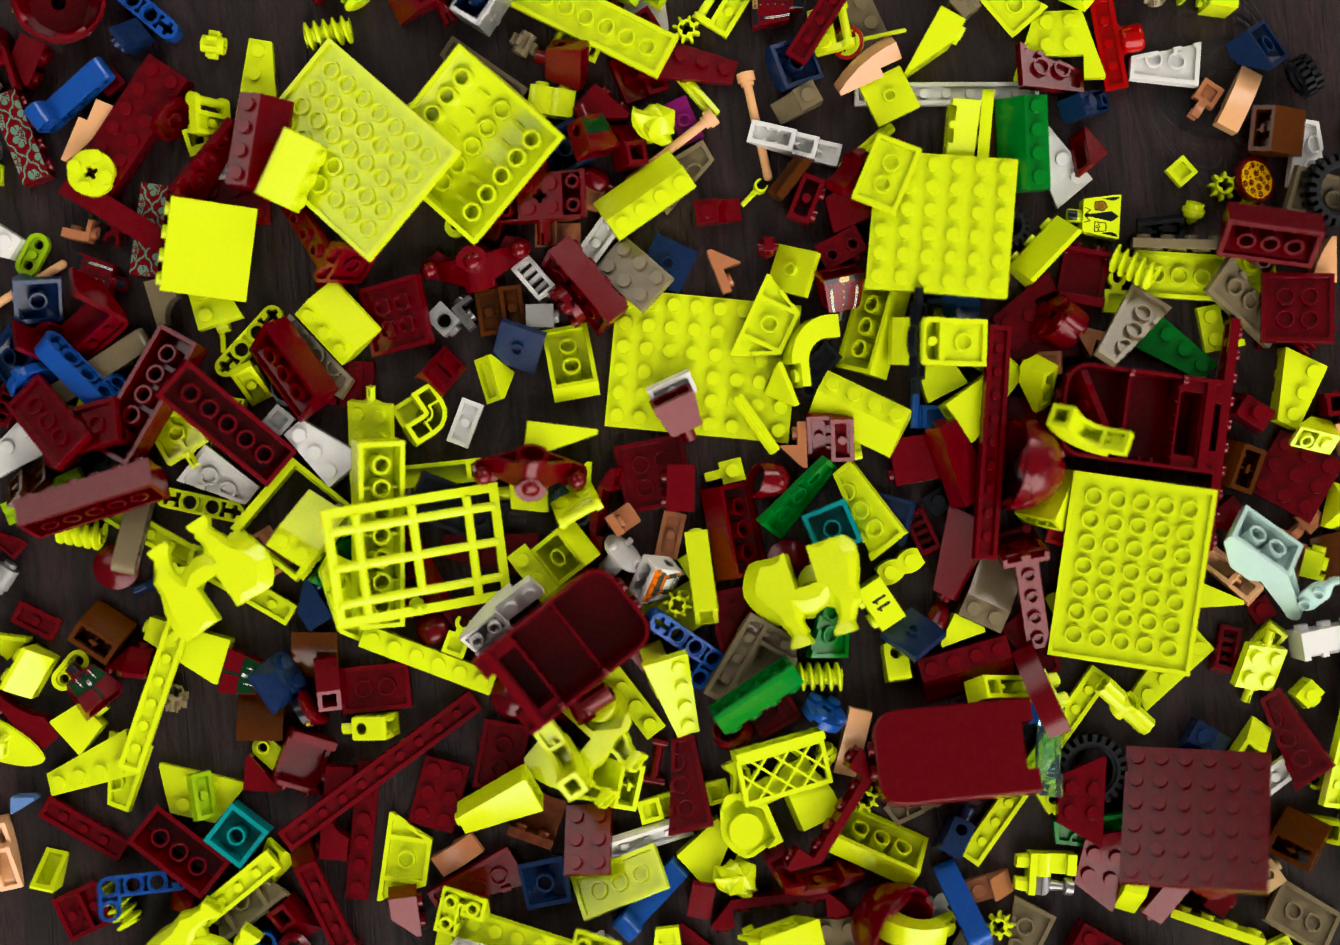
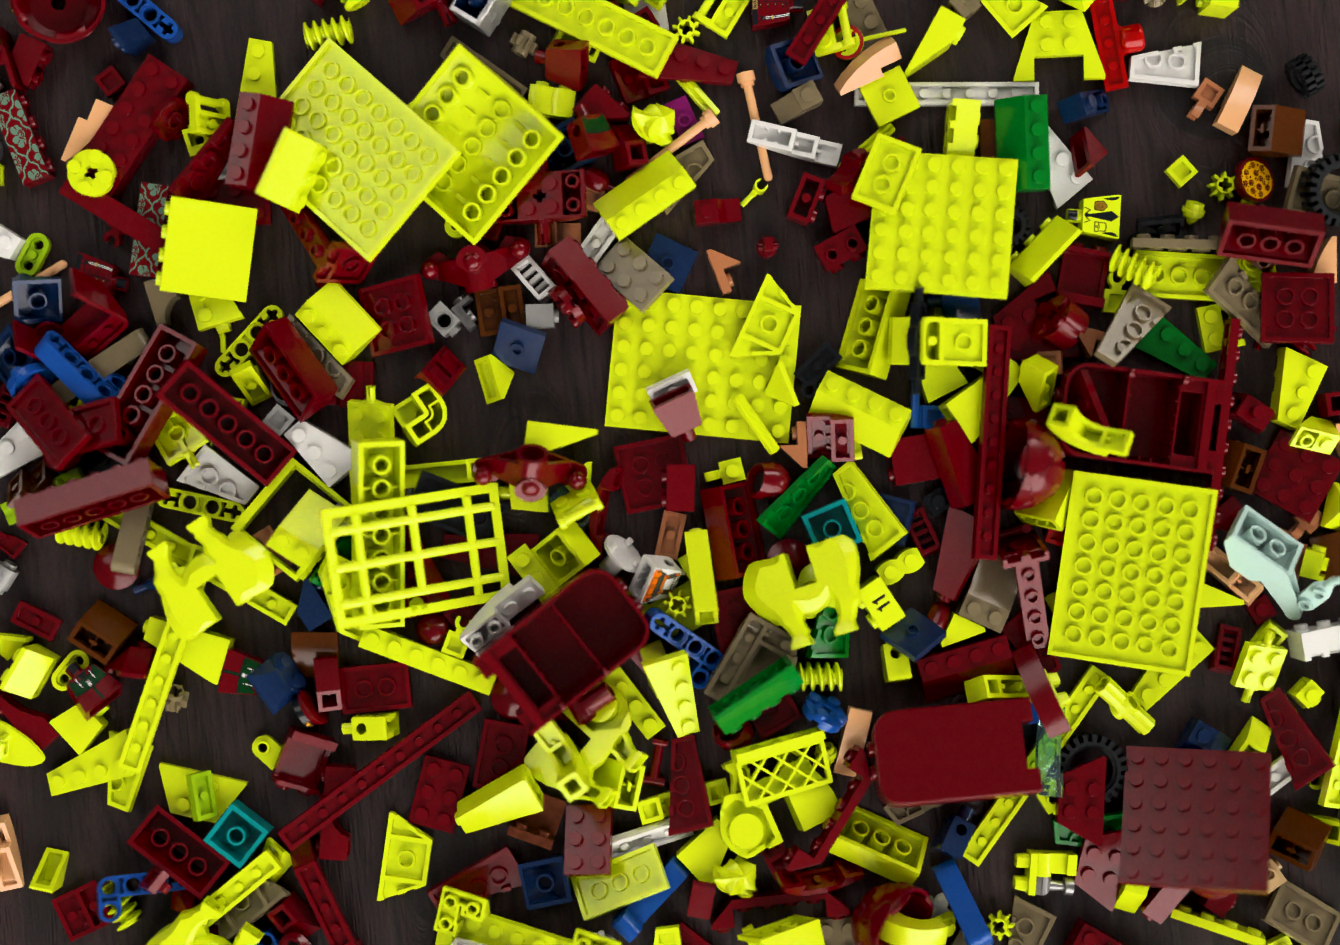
medium blue slope [10,793,41,814] -> none
blue beam [23,57,116,133] -> none
dark red plate [38,795,129,862] -> none
nougat bracket [61,219,101,245] -> none
neon yellow gear [200,30,228,60] -> none
reddish brown slope [236,694,287,741] -> none
dark red slope [243,752,280,793] -> none
dark red plate [345,759,380,900] -> none
slope [388,884,426,937] -> none
nougat slope [431,832,485,877] -> none
white plate [446,397,485,449] -> none
neon yellow slope [541,322,600,403] -> none
nougat slope [605,503,641,538] -> none
reddish brown slope [766,155,812,201] -> none
neon yellow plate [770,244,821,298] -> none
neon yellow arch [782,314,840,388] -> none
dark red torso [815,264,865,321] -> none
neon yellow gear [857,785,879,813] -> none
nougat slope [964,868,1014,903] -> none
neon yellow beam [977,89,995,157] -> none
dark red wing [1015,42,1085,95] -> none
dark blue slope [1225,19,1290,71] -> none
none -> dark red tile [139,866,172,895]

